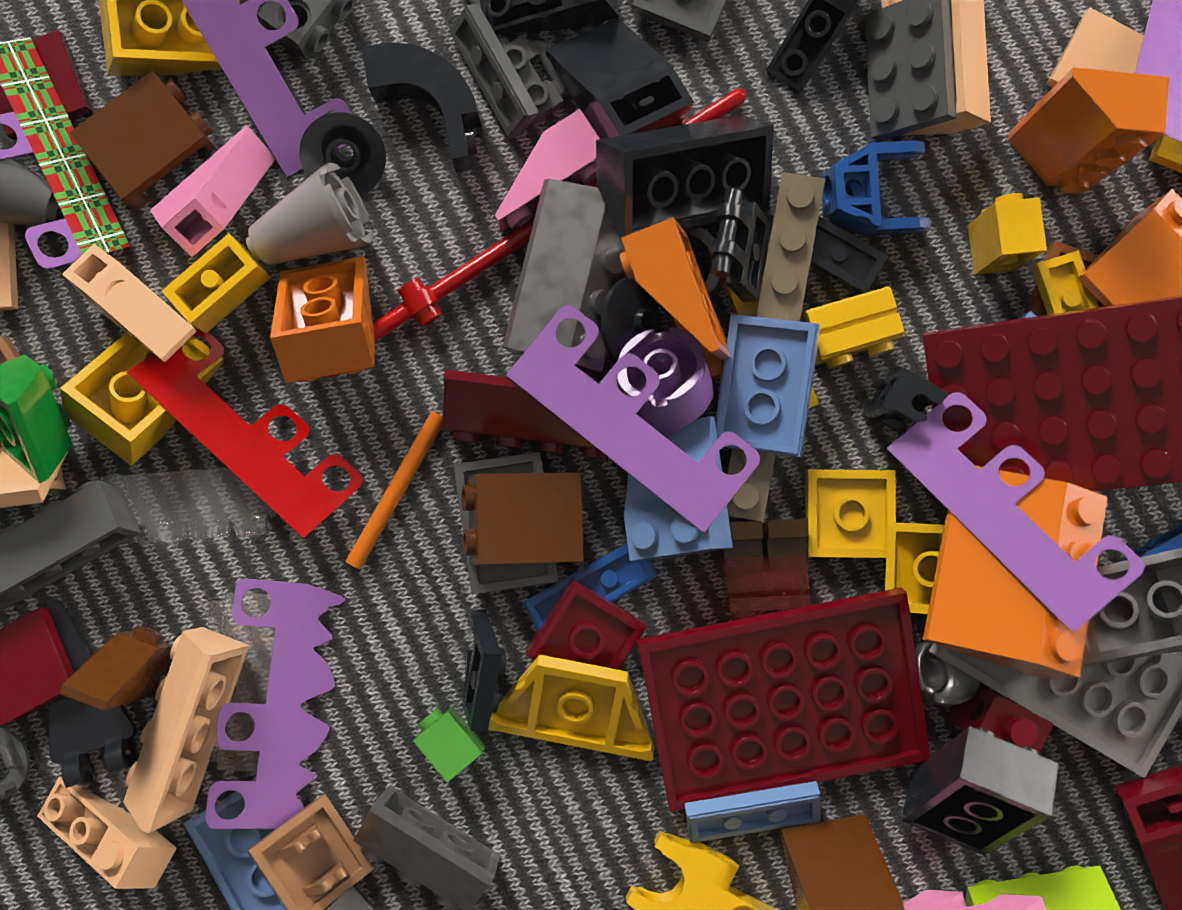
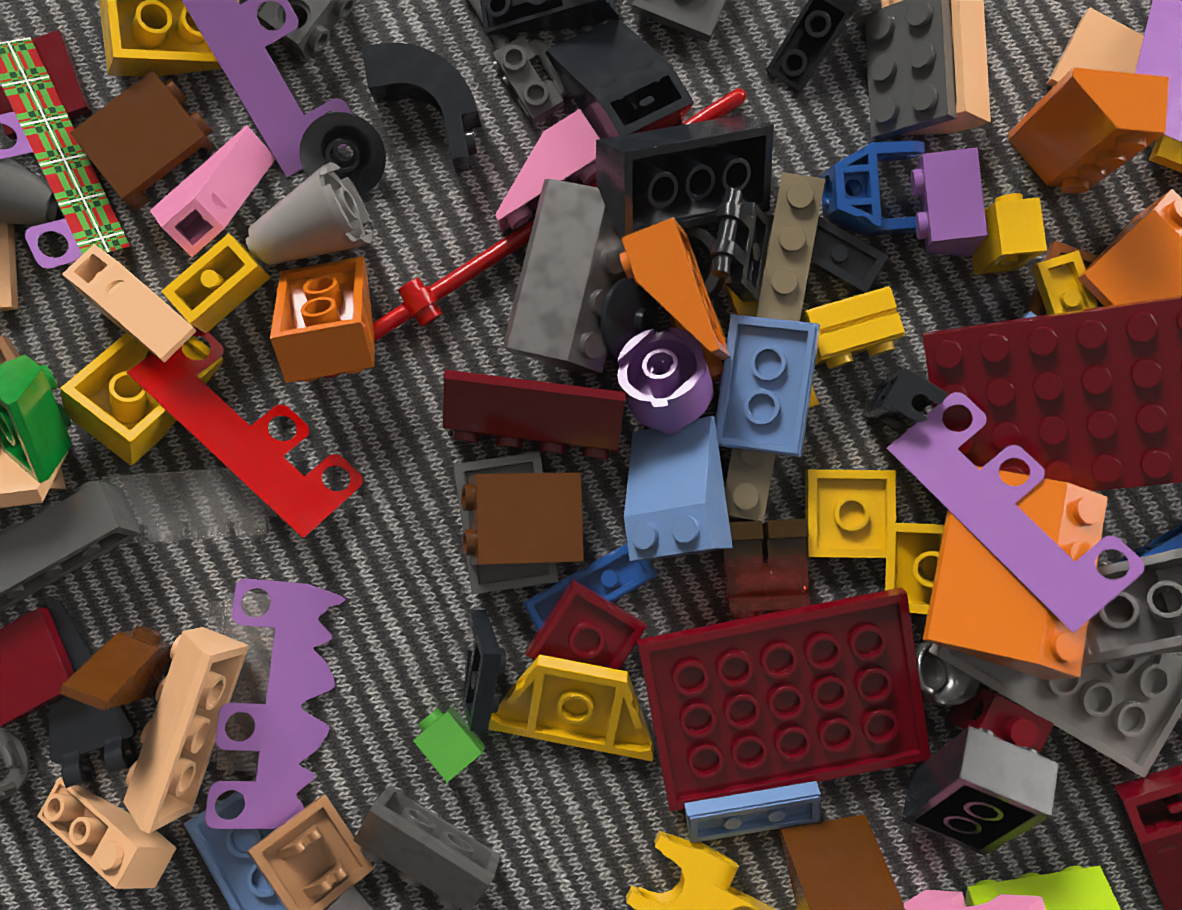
orange bar [345,411,443,570] -> none
dark grey tile [449,3,540,139] -> none
medium lavender piece [506,305,760,533] -> none
none -> medium lavender slope [911,147,987,257]

